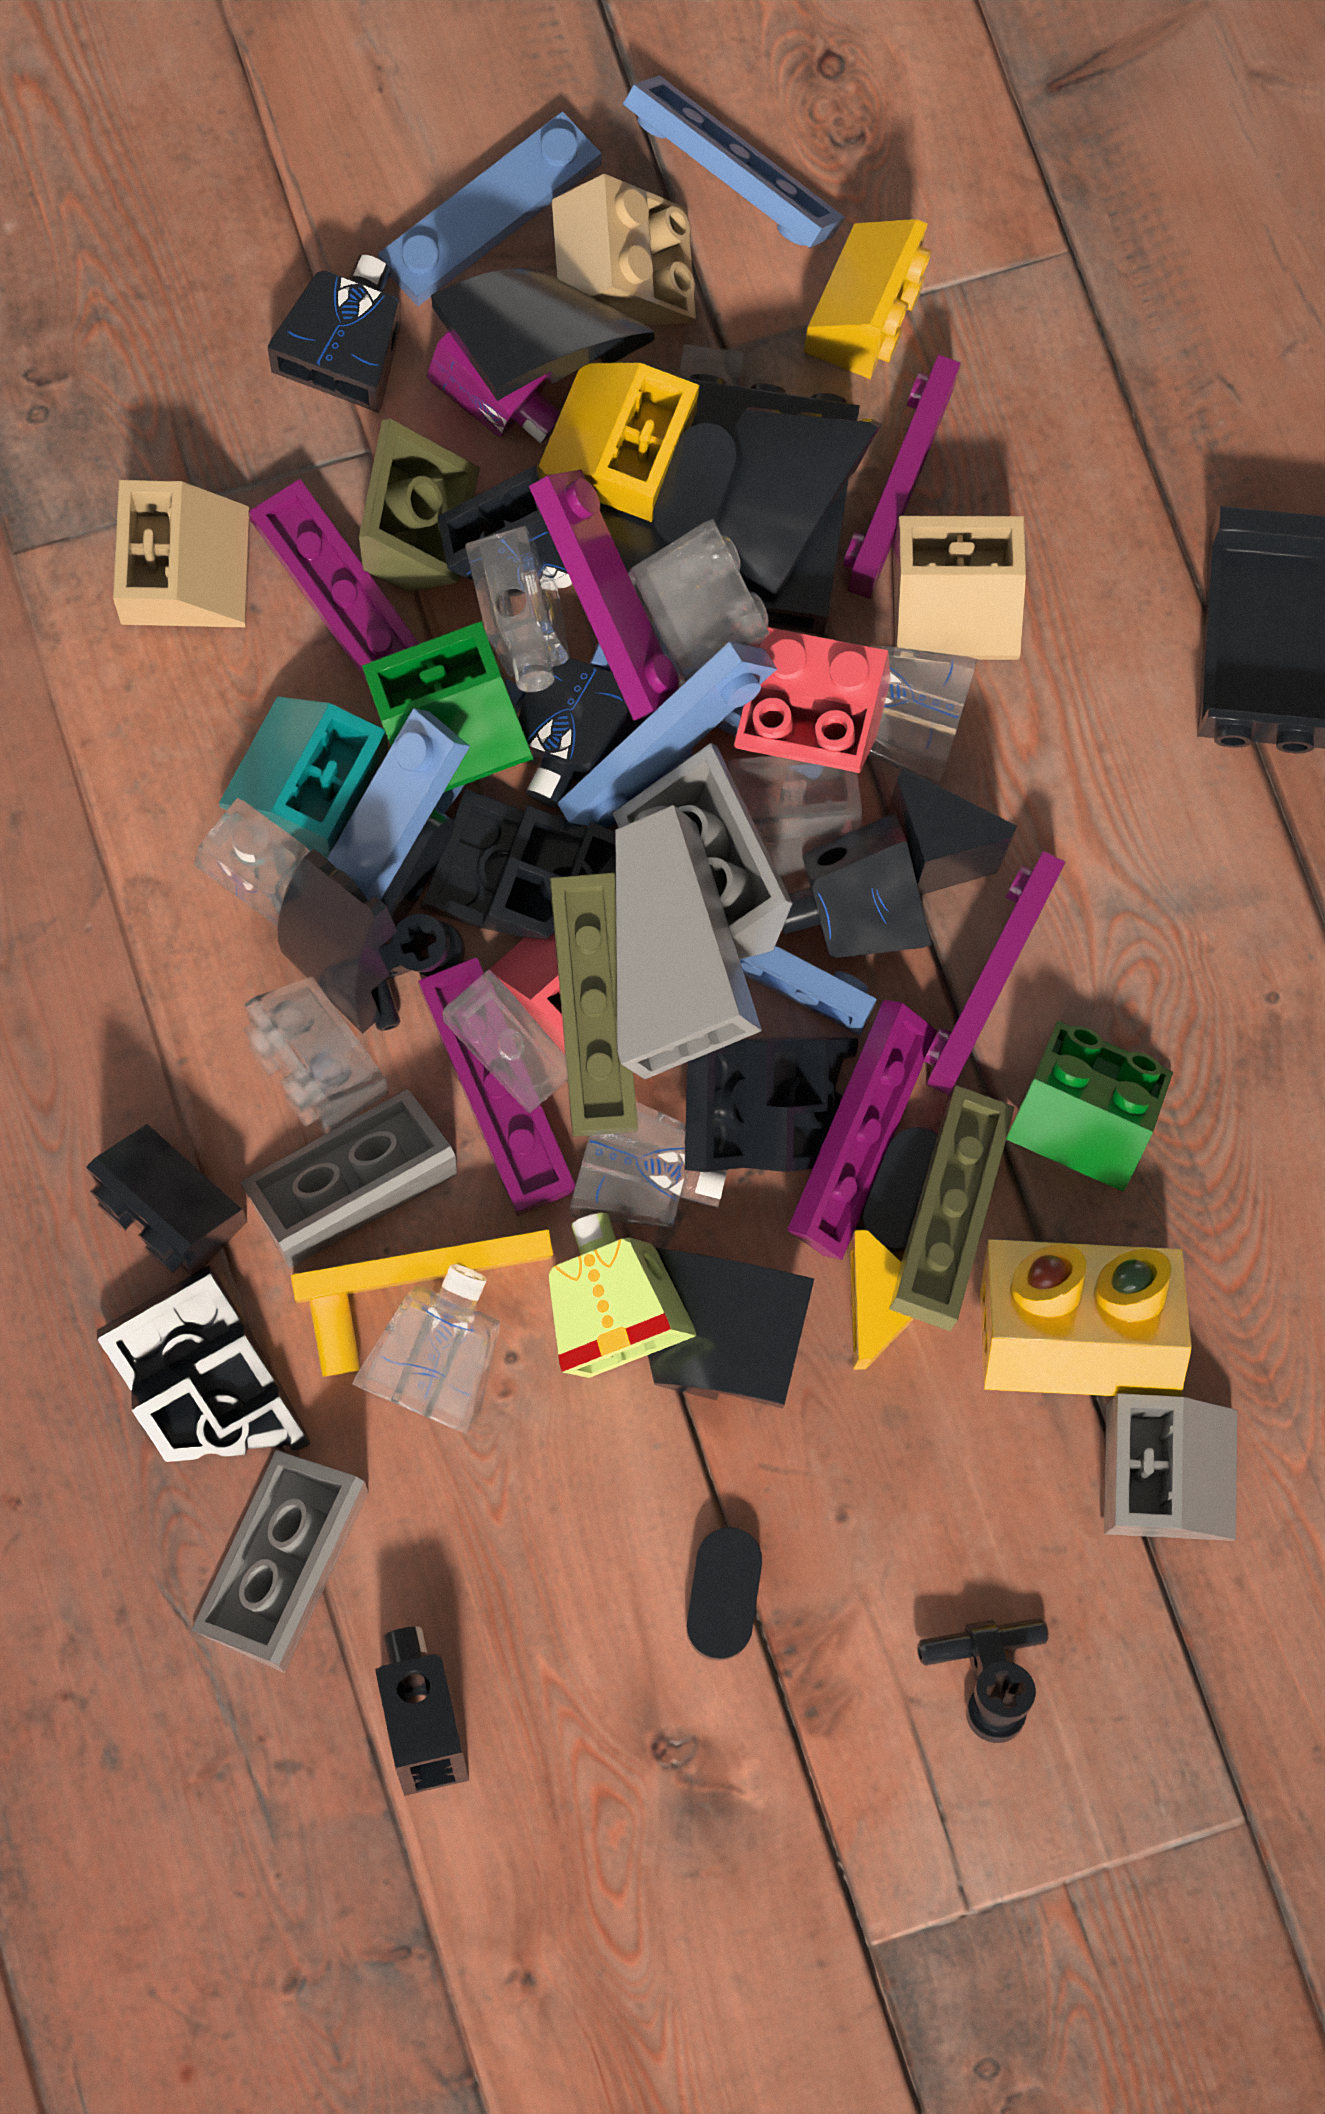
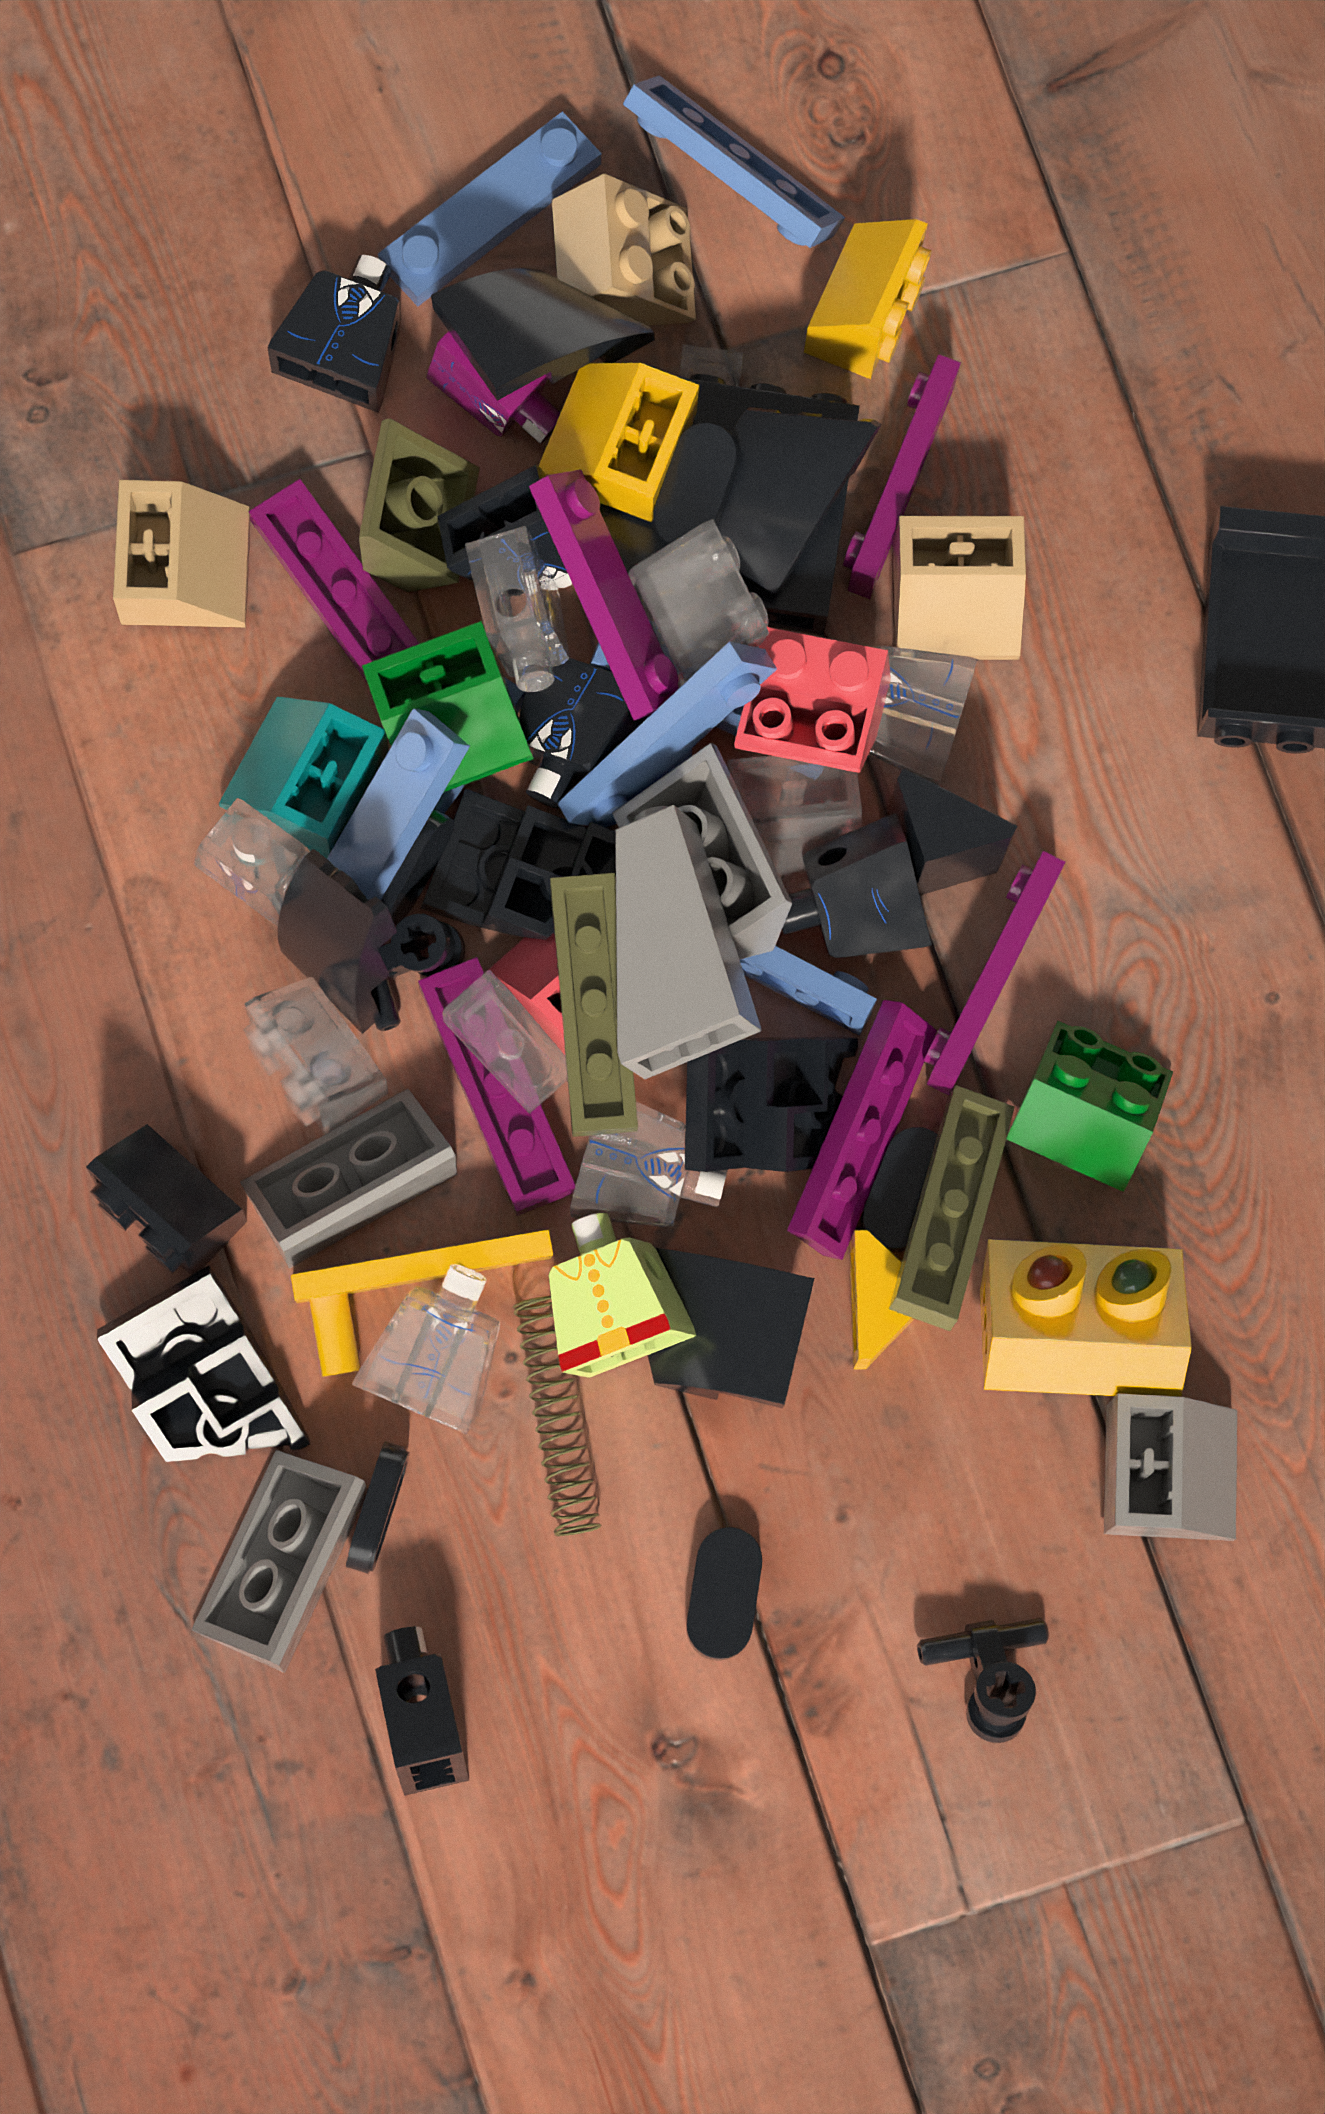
none -> black tile [346,1441,410,1574]
none -> olive piece [513,1296,602,1536]

